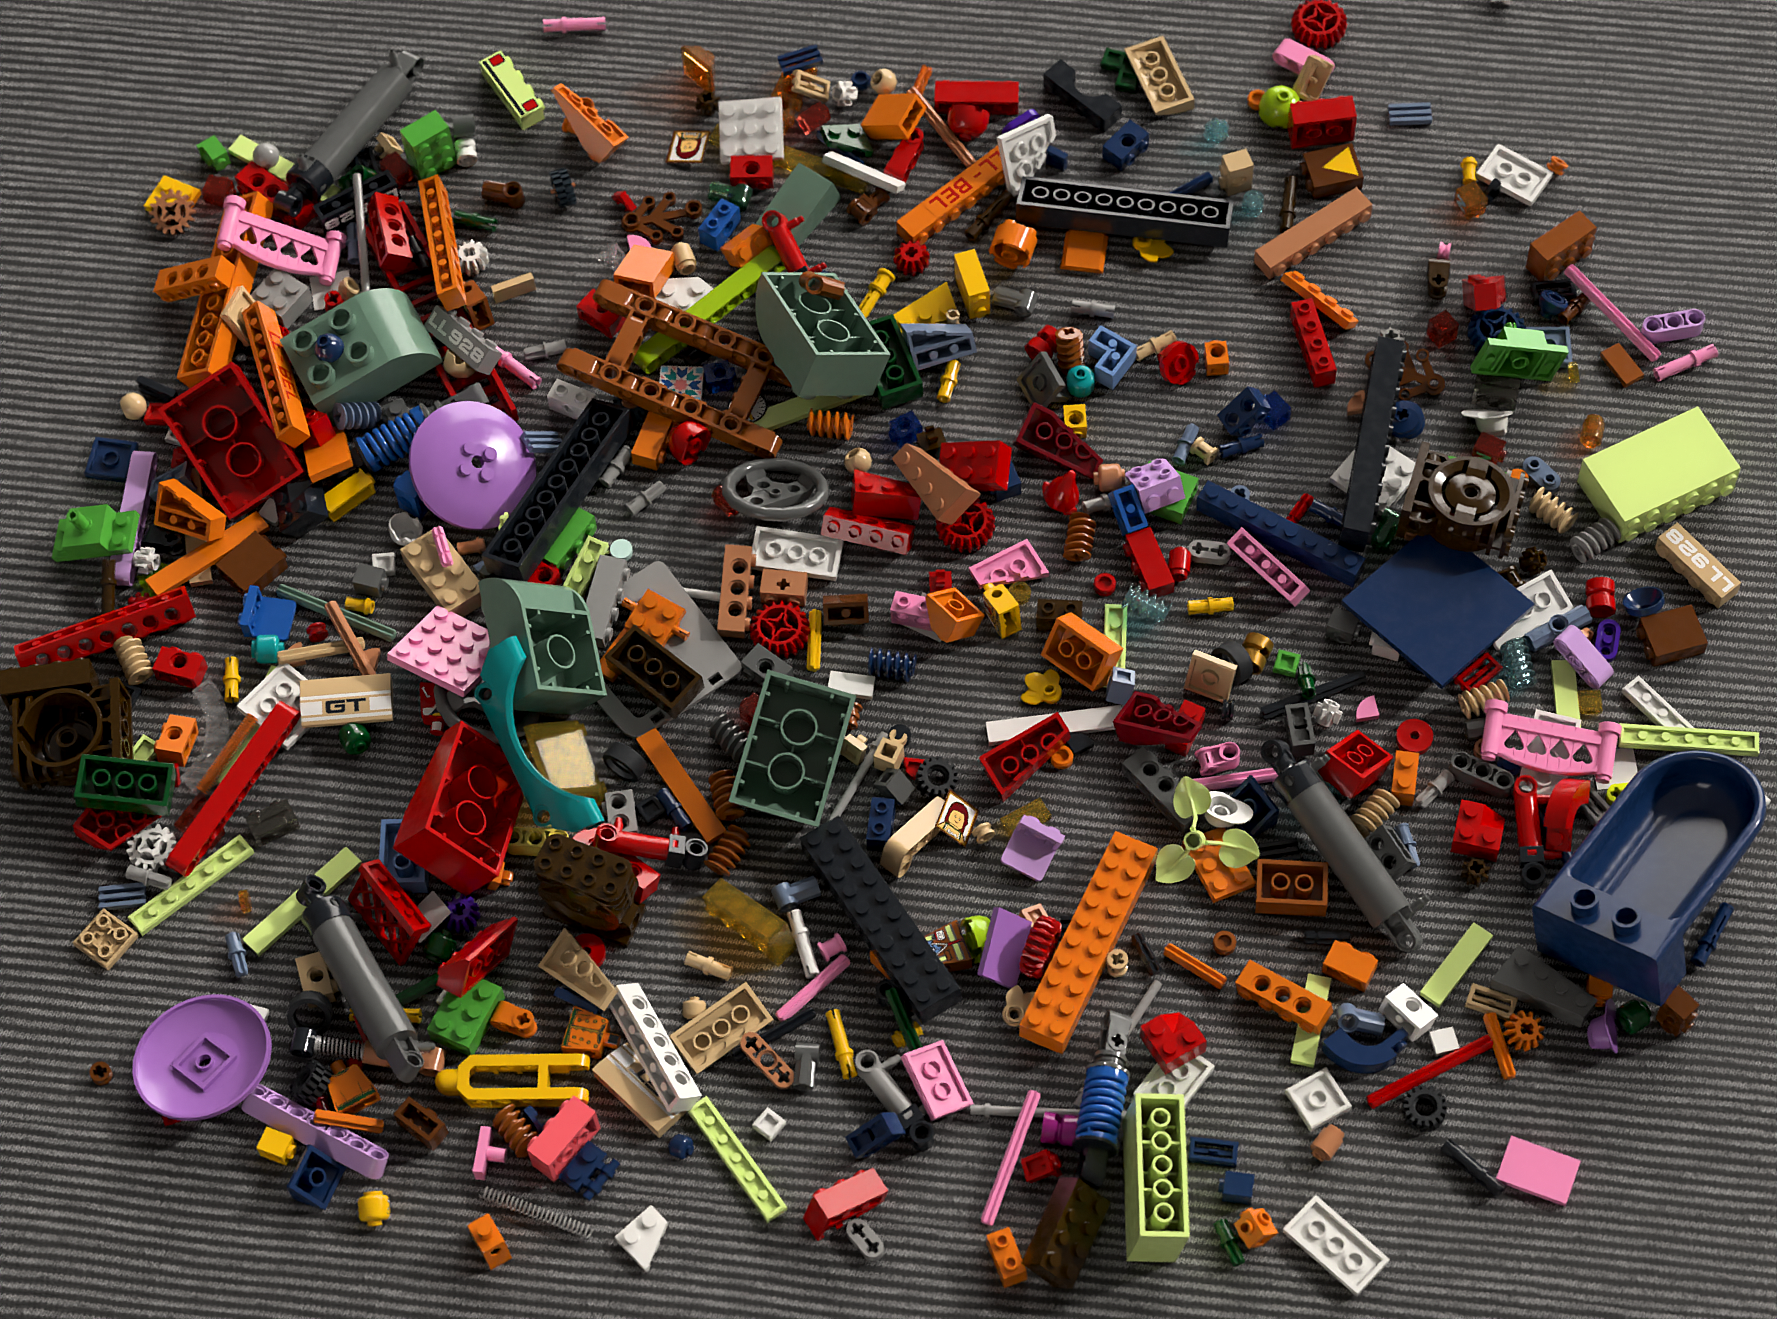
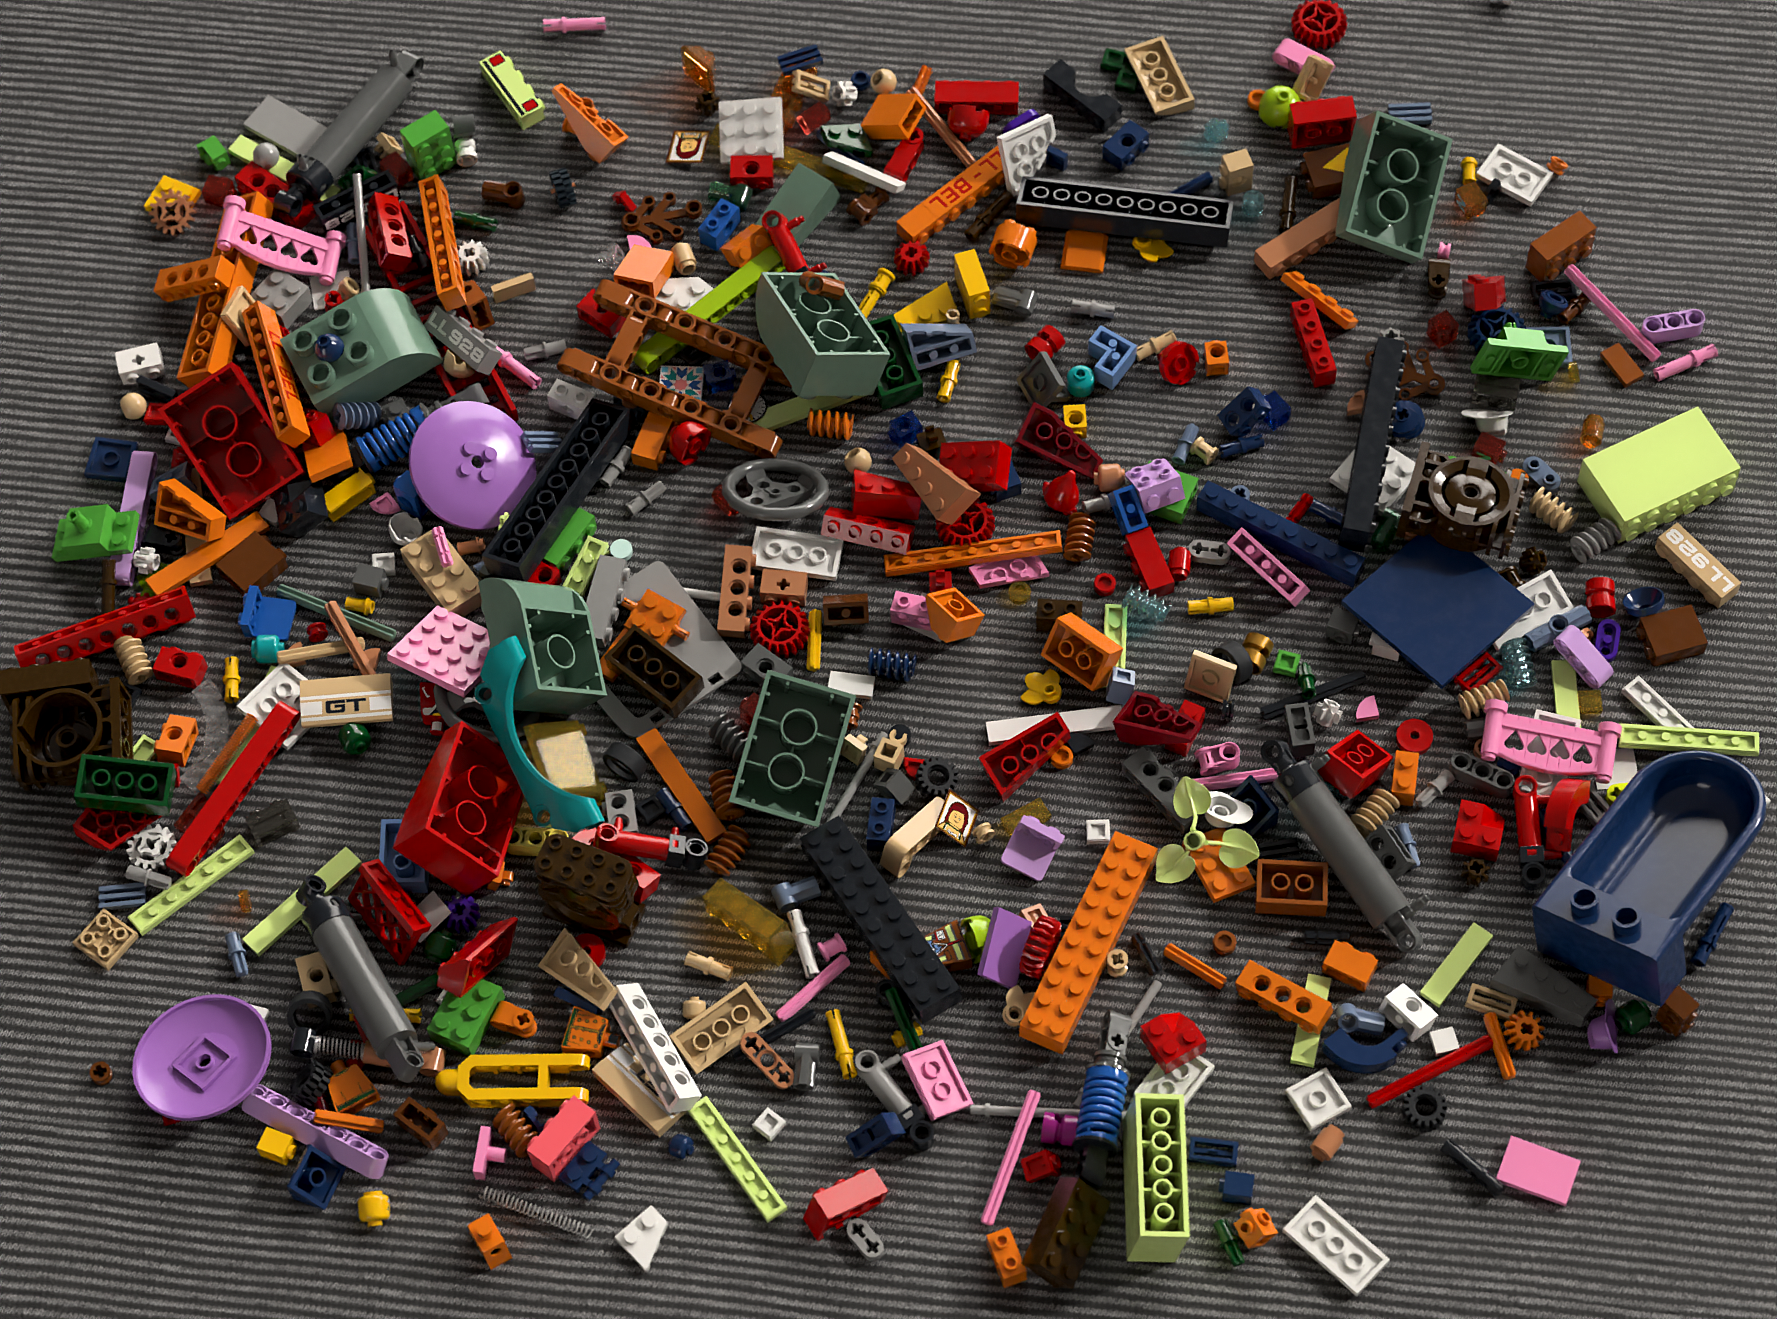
yellow torso [981,583,1022,639] -> none
dark orange piece [1055,327,1085,375] -> none
none -> white brick [115,342,166,385]
none -> light grey tile [243,95,327,157]
none -> bright pink tile [369,492,401,514]
none -> orange tile [884,530,1063,577]
none -> white tile [1086,819,1110,844]
none -> sand green slope [1335,110,1453,264]

